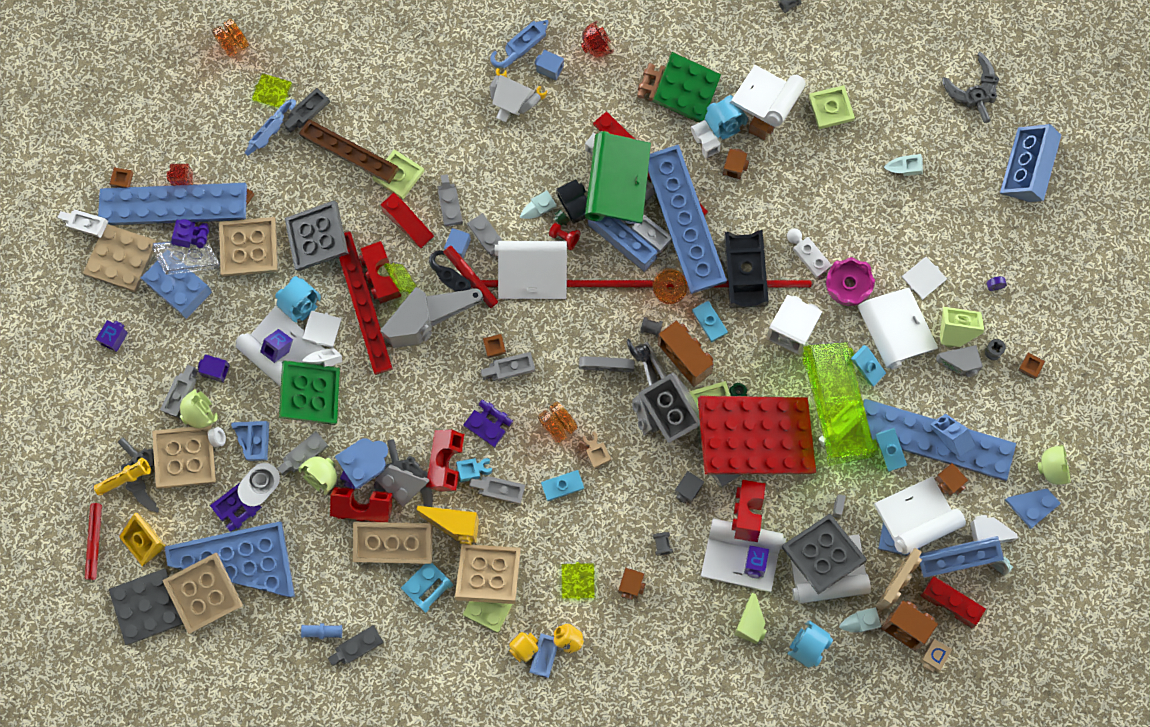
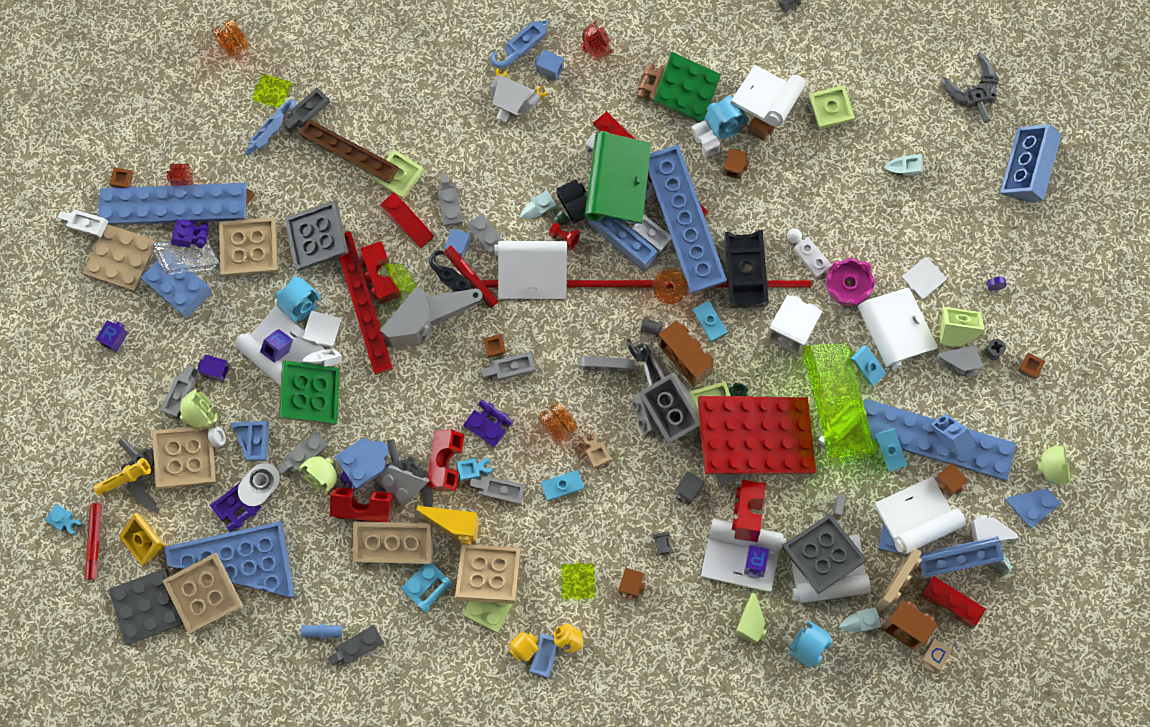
none -> medium azure plate [45,504,83,535]

